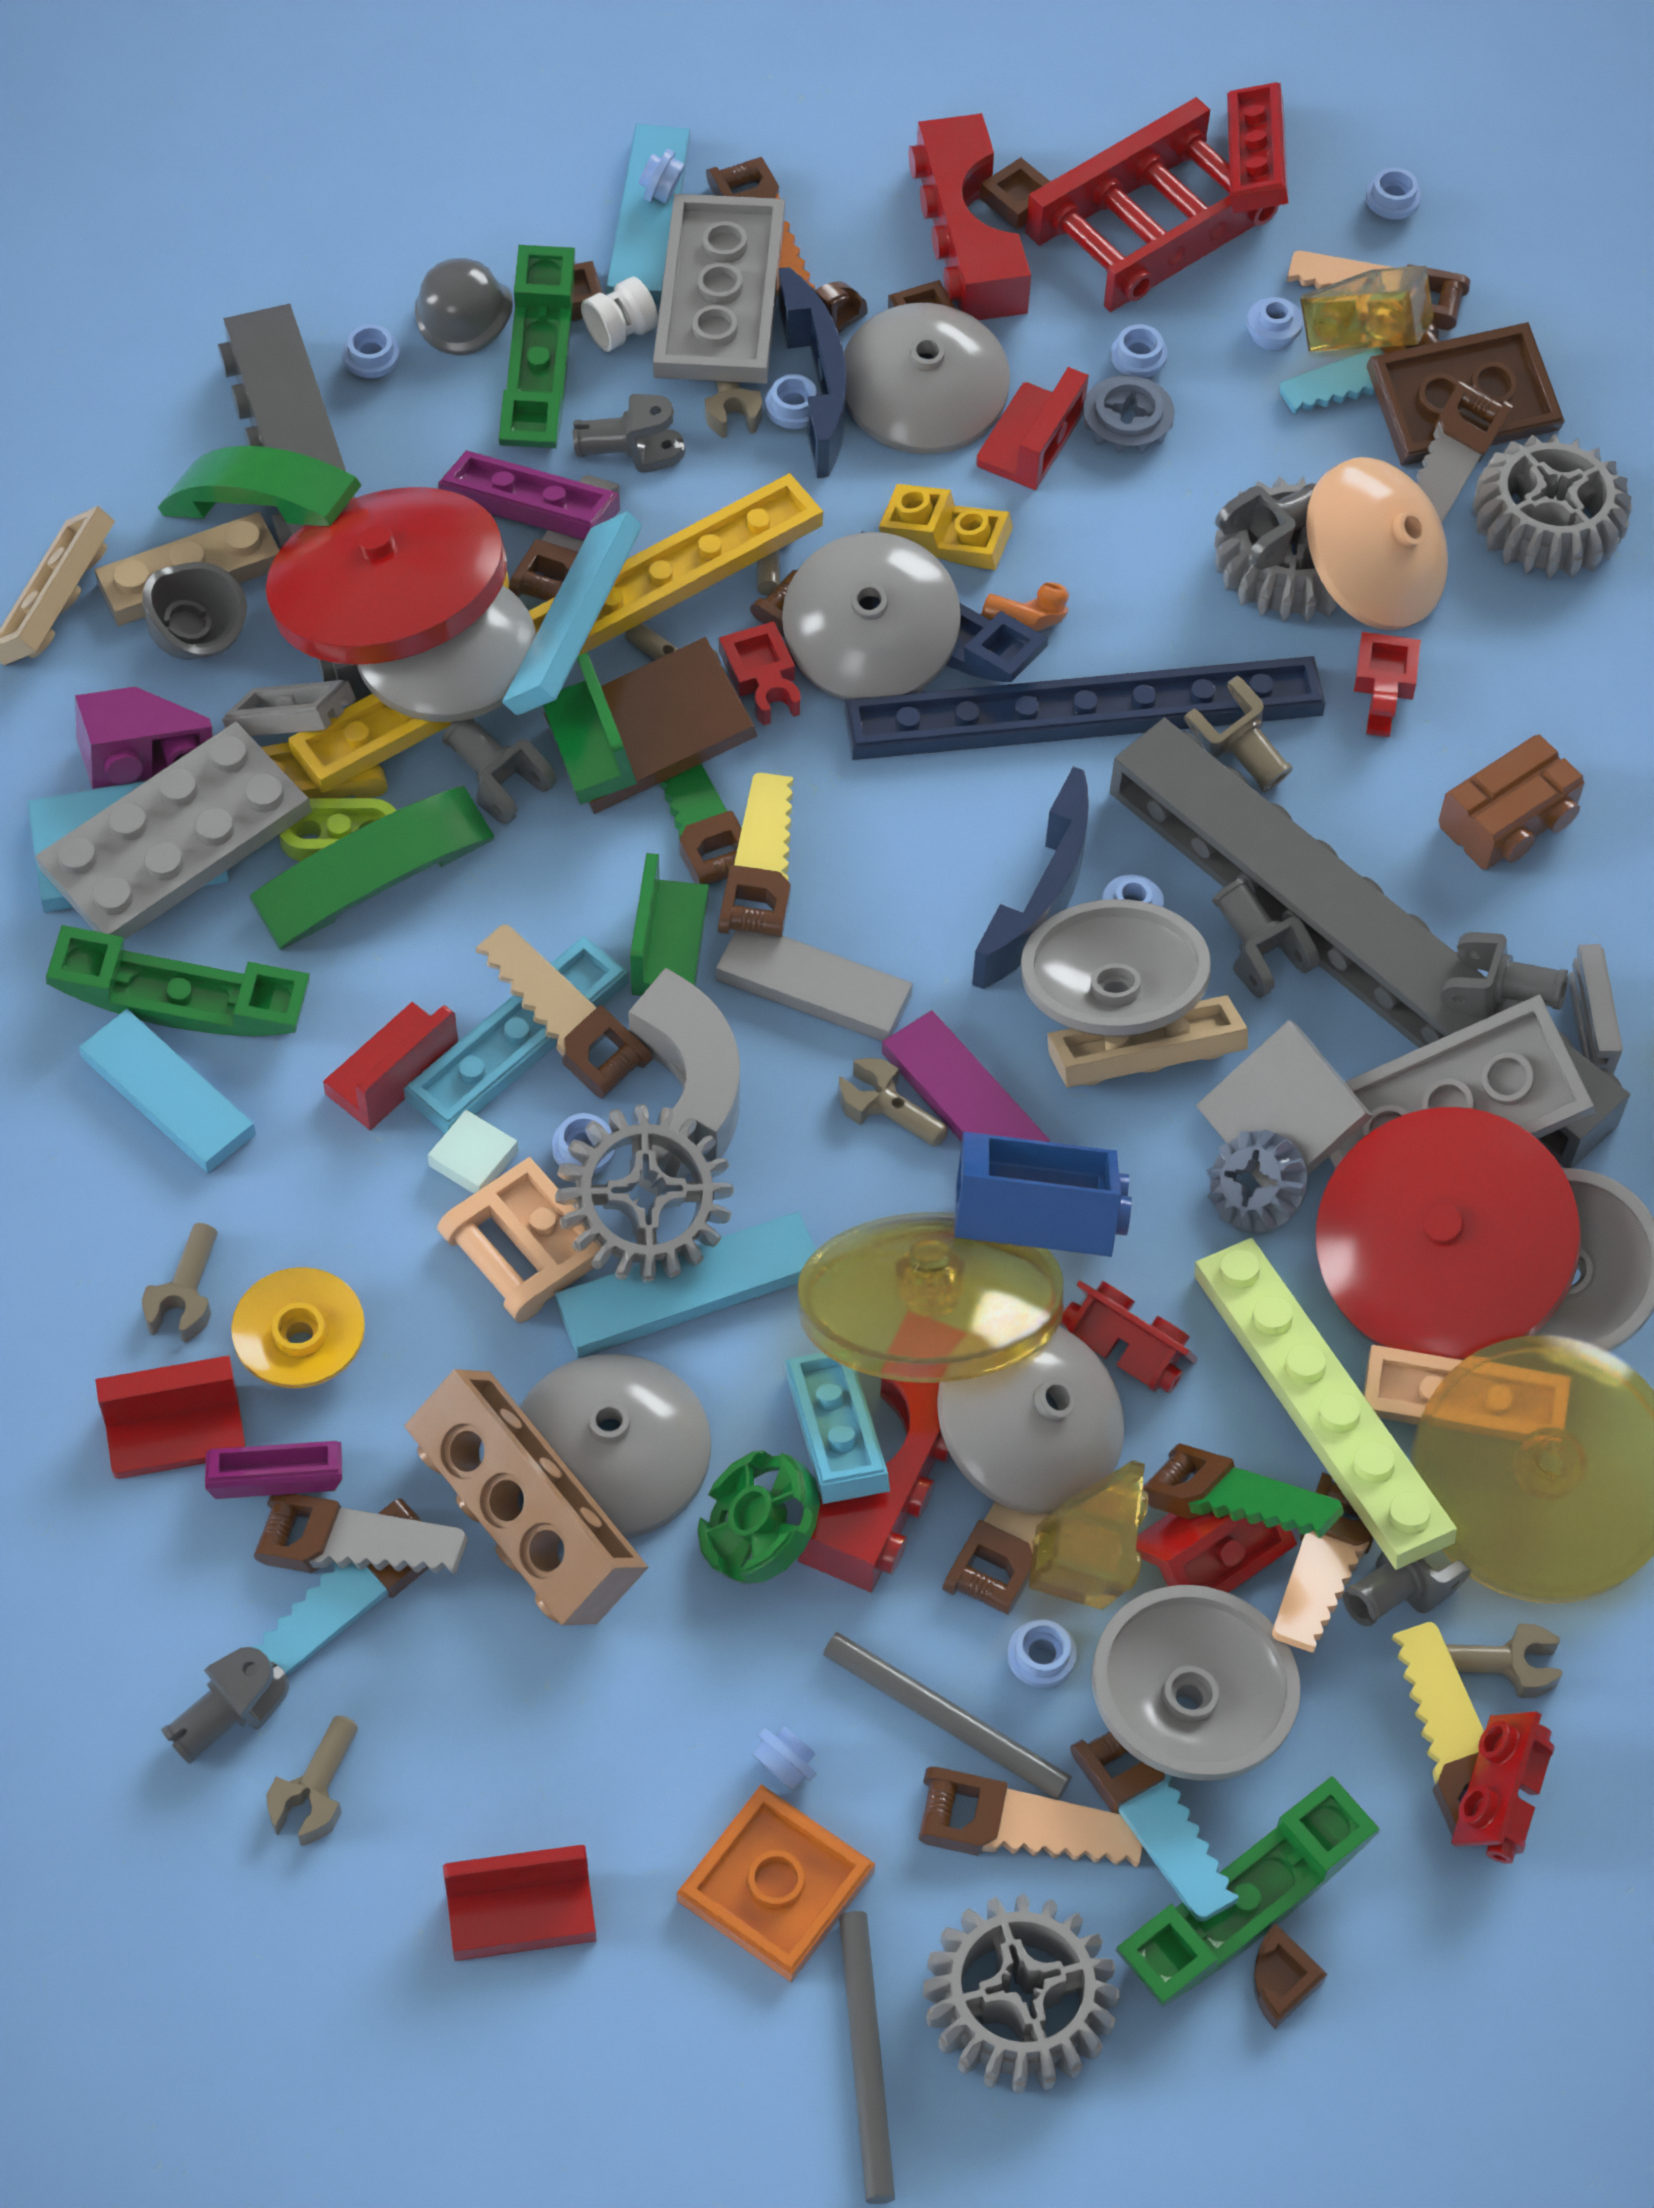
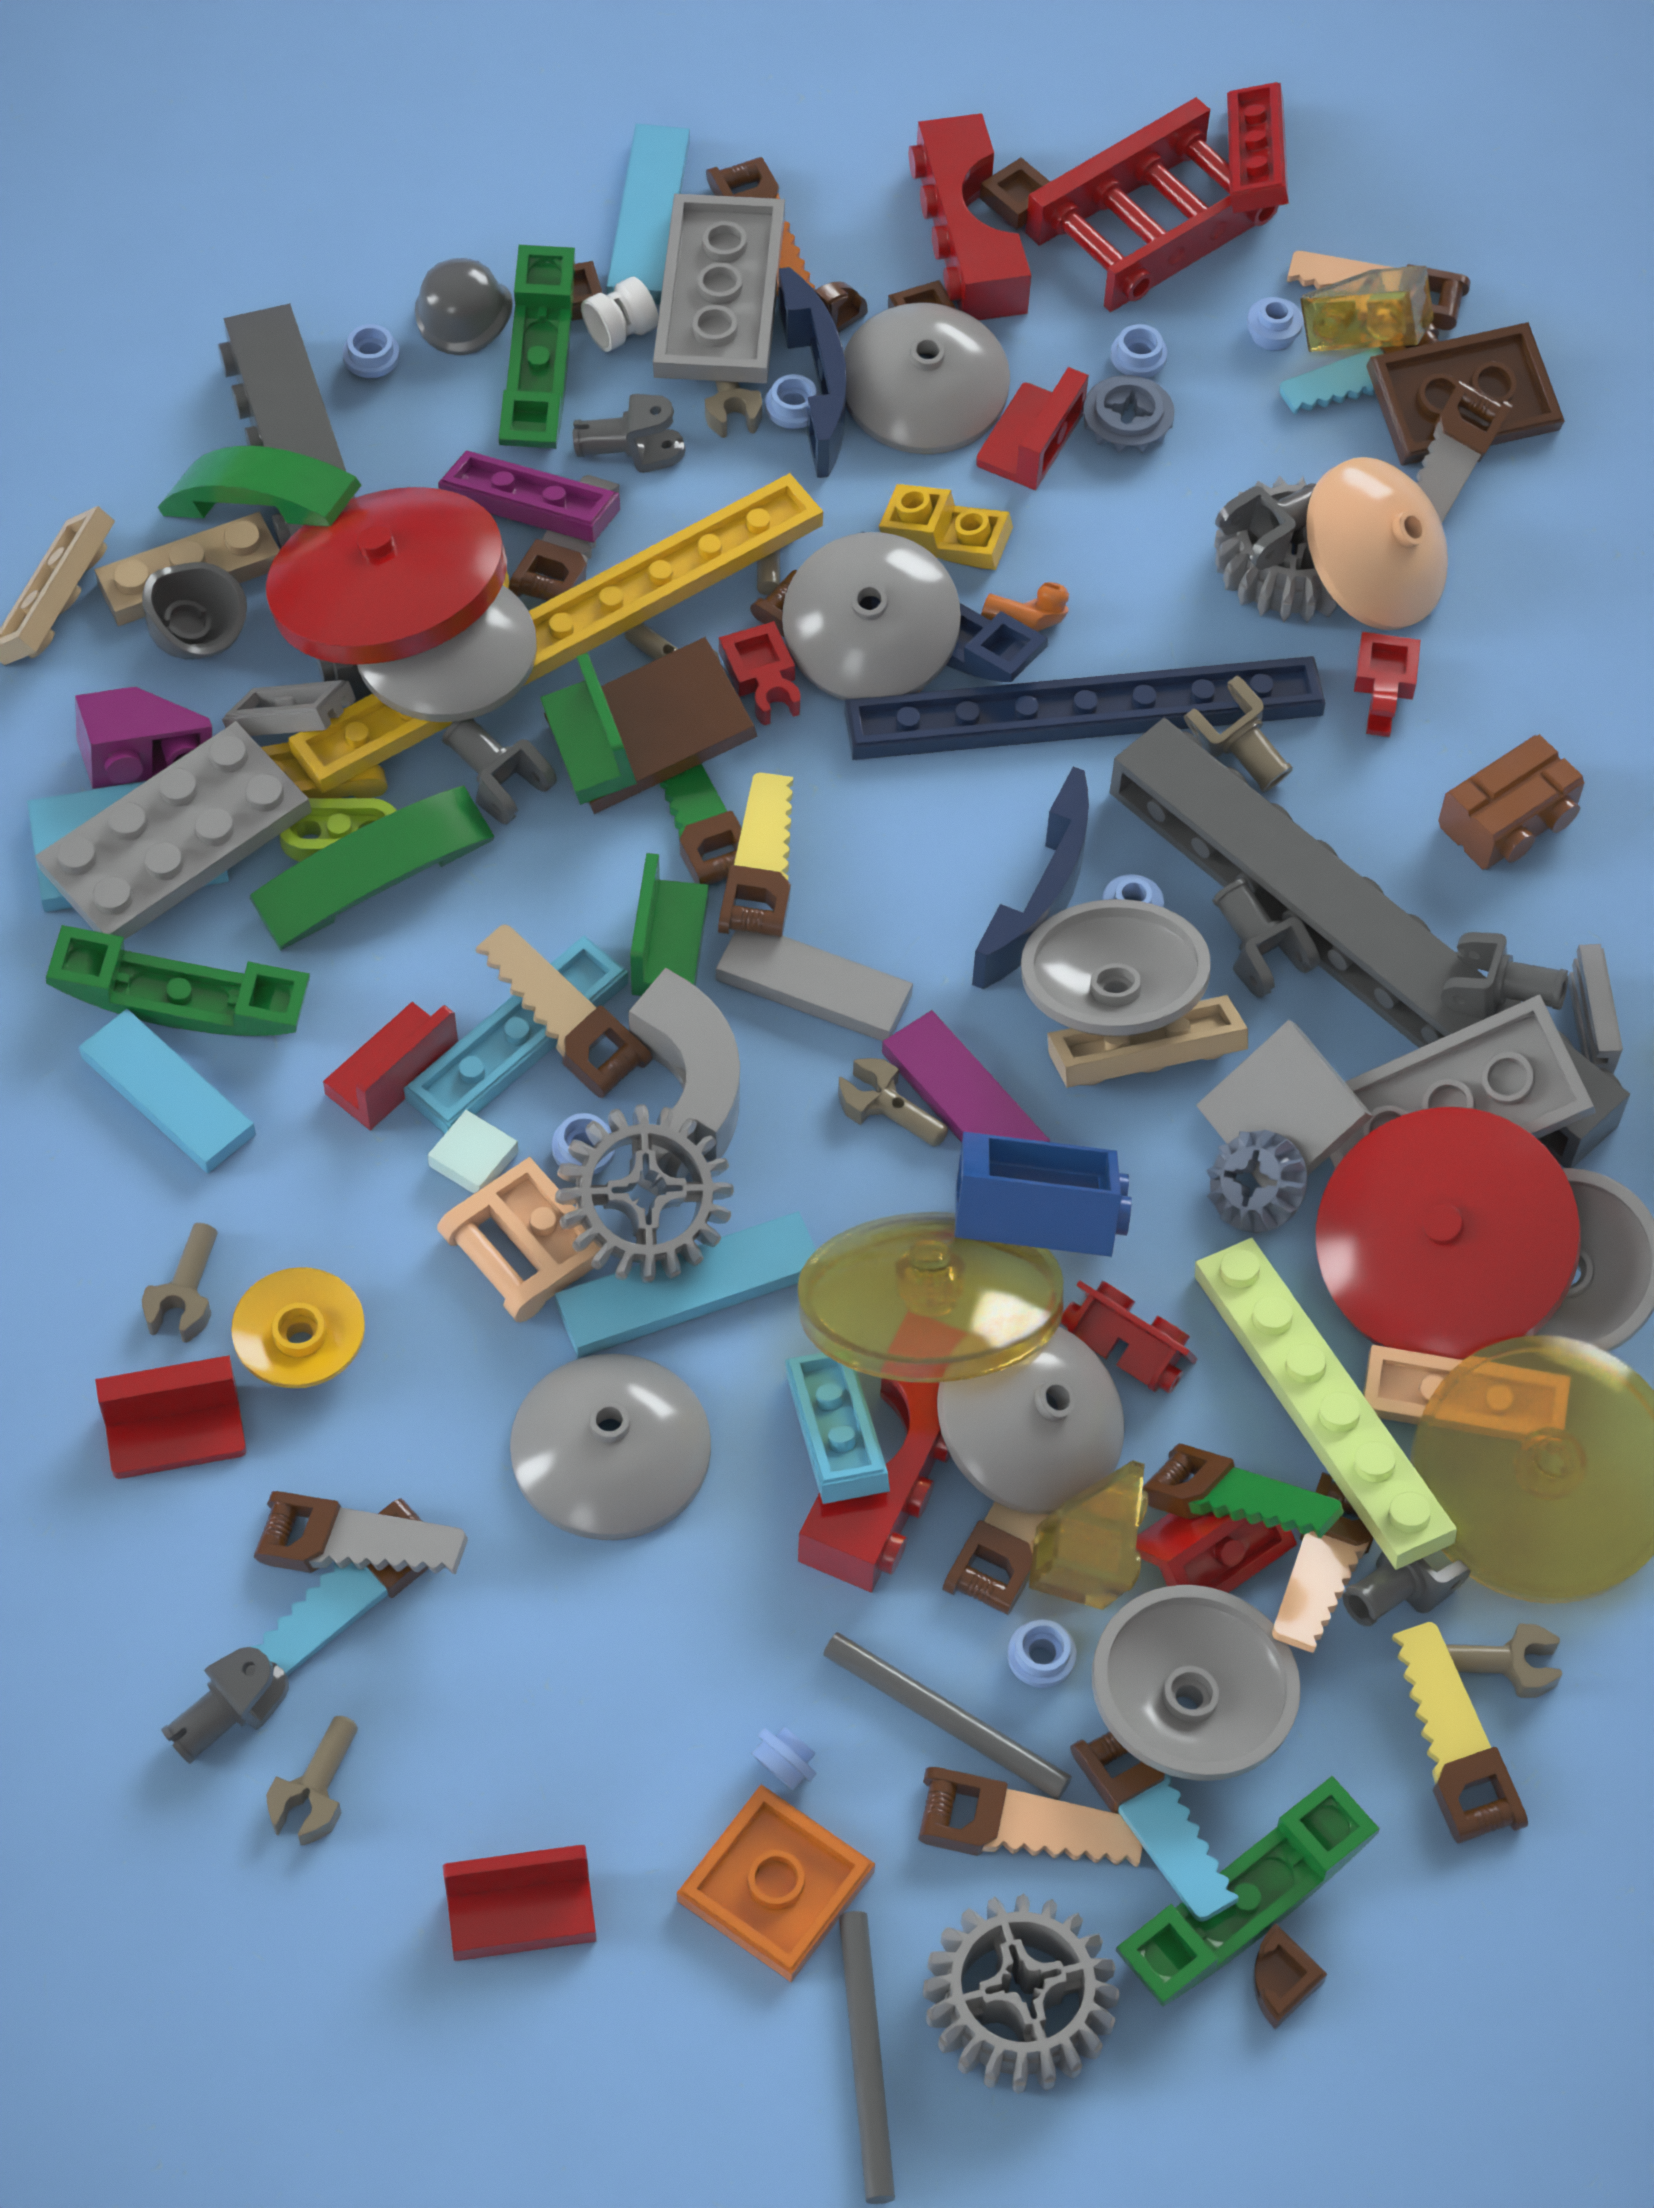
magenta tile [205,1441,342,1499] -> none
medium nougat brick [404,1369,649,1625] -> none
medium azure tile [502,511,642,715] -> none
light blue plate [638,149,686,204] -> none
green piece [697,1450,820,1584] -> none
light blue plate [1366,167,1421,220] -> none
red hinge [1451,1711,1555,1864] -> none
light grey gear [1473,434,1632,579] -> none

